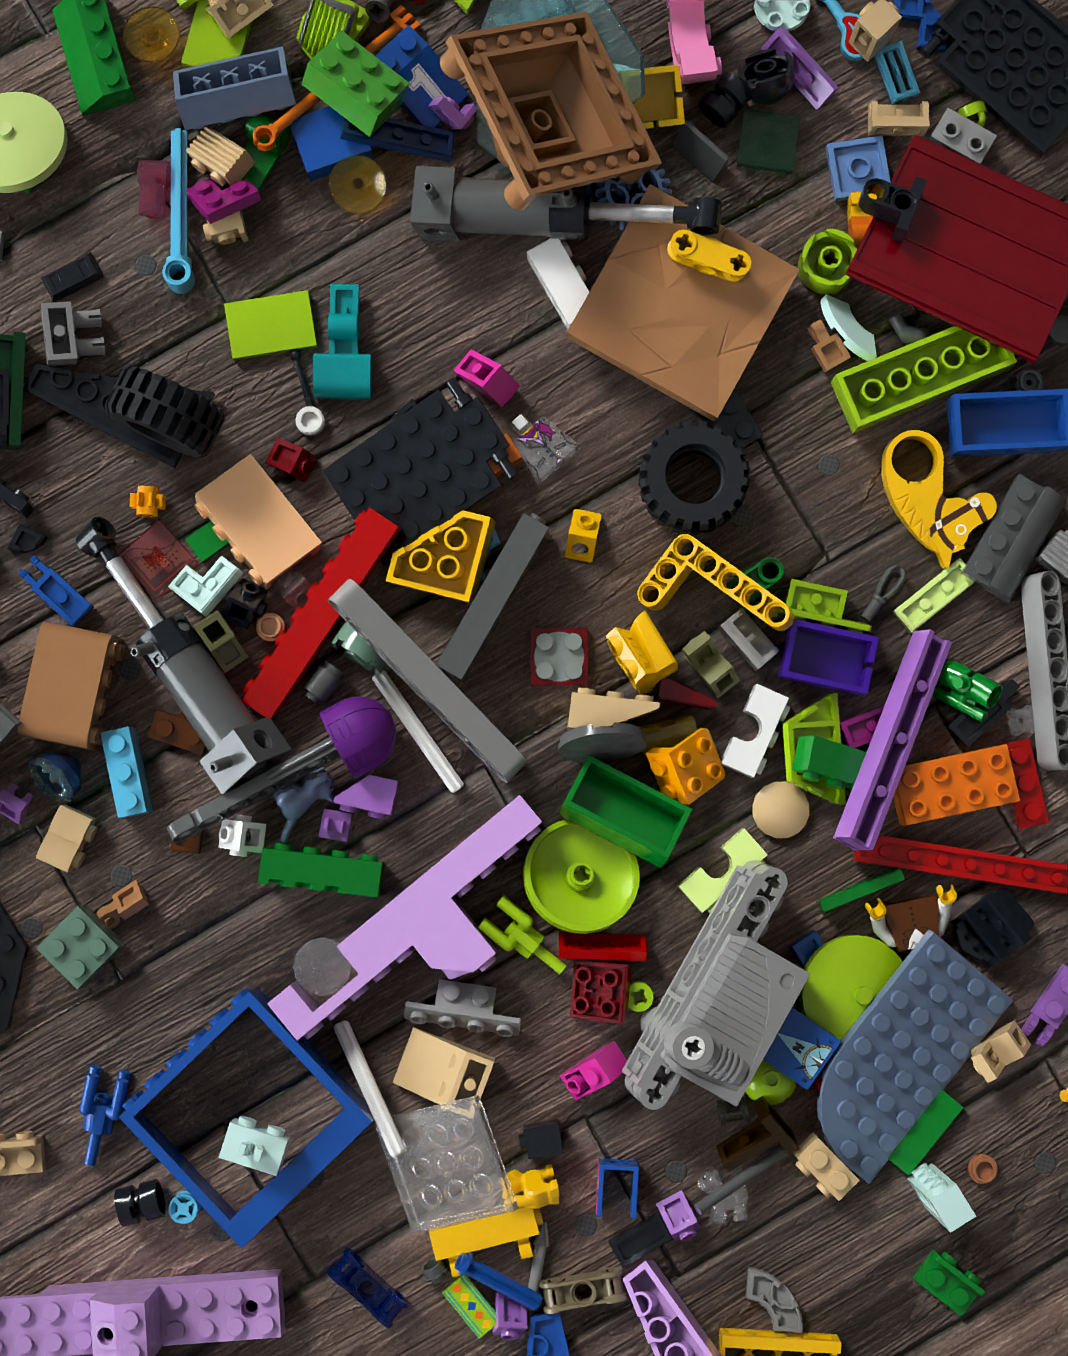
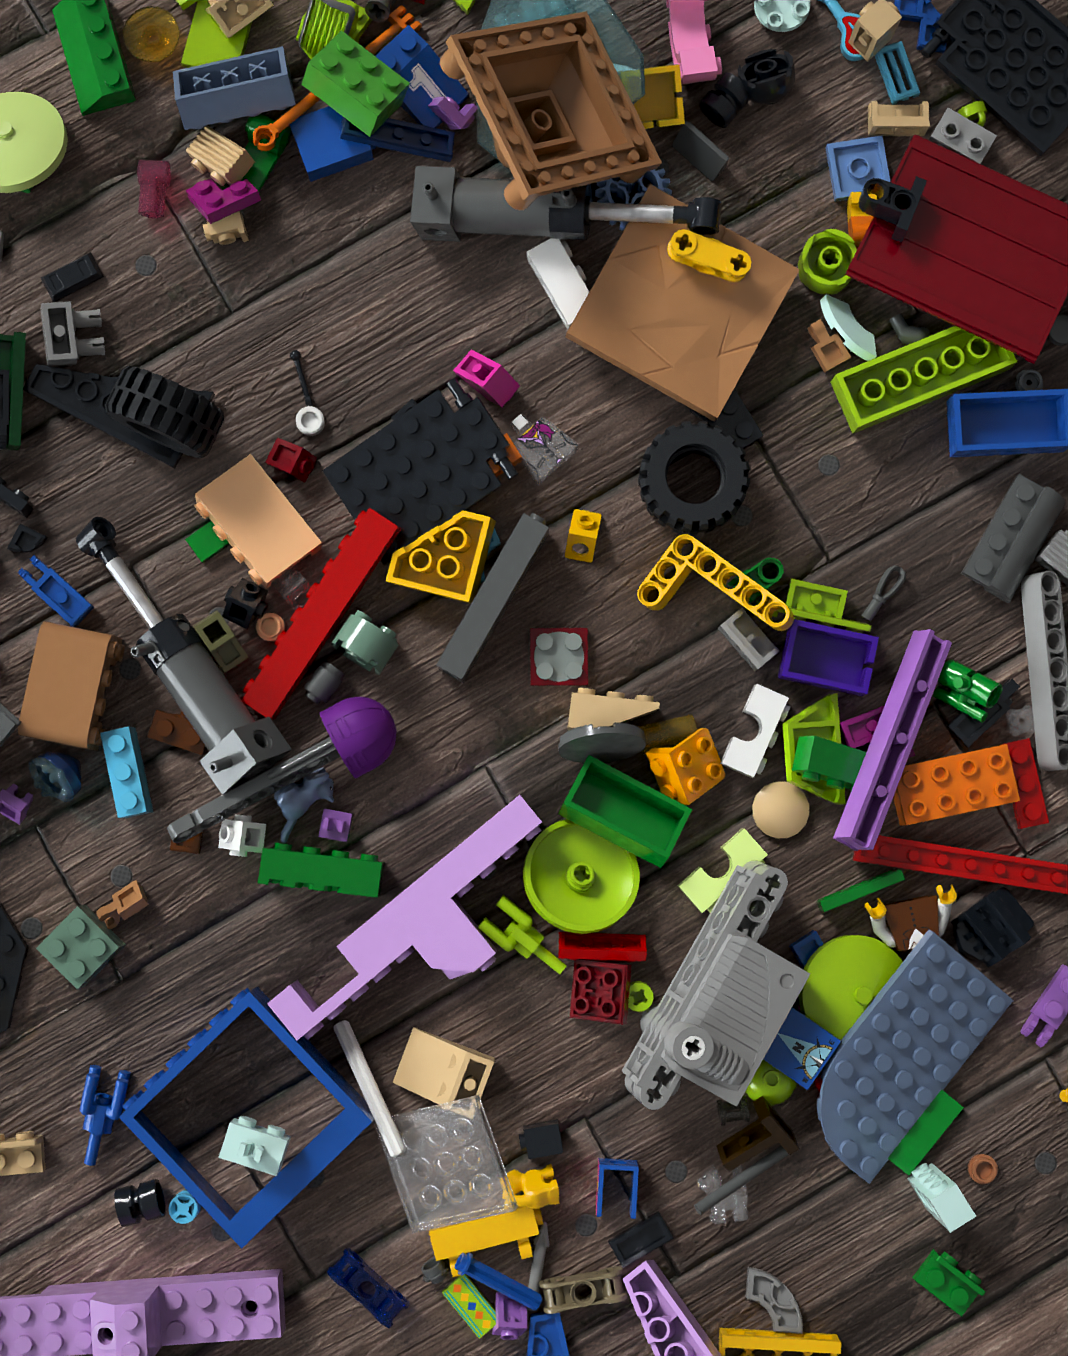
tan brick [36,804,98,873] -> none
clear red piece [119,519,197,599] -> none
light orange gear [129,486,166,518] -> none
medium azure piece [162,128,195,294] -> none
light aqua tile [168,556,243,617] -> none
lime tile [224,290,318,361] -> none
clear tile [293,937,352,996] -> none
teal plate [313,284,373,400] -> none
light grey beam [328,579,527,783] -> none
clear yellow dish [329,155,386,213] -> none
medium lavender slope [334,775,400,820] -> none
white axle [372,670,464,793] -> none
light grey bracket [404,979,521,1037] -> none
dark pink slope [560,1041,627,1100] -> none
yellow piece [606,611,678,695] -> none
medium lavender bracket [656,1190,701,1242] -> none
dark red slope [657,677,716,710] -> none
olive brick [682,631,740,698] -> none
clear green plate [736,109,800,174] -> none
medium lavender plate [761,26,839,110] -> none
tan brick [793,1132,860,1201] -> none
yellow animal [881,430,997,569] -> none
yellowish green tile [892,558,975,634] -> none
tan brick [970,1020,1031,1083] -> none

